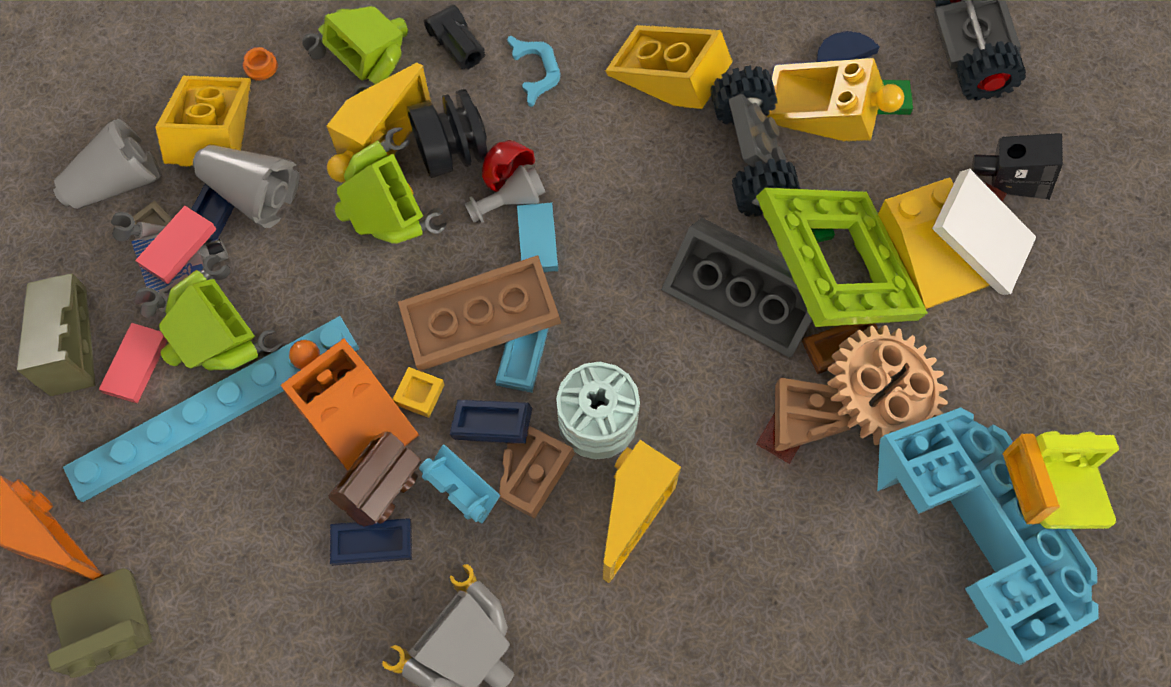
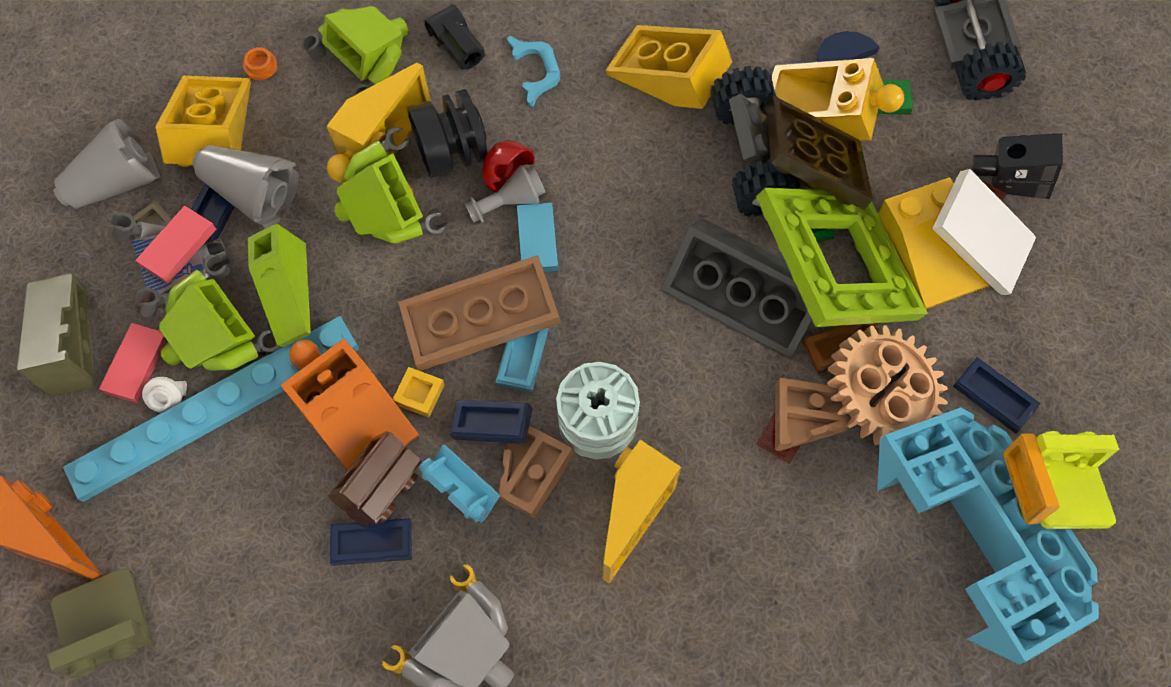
none -> white plate [142,377,187,413]
none -> lime slope [248,223,311,348]
none -> dark brown plate [765,95,873,210]
none -> dark blue tile [953,357,1041,434]

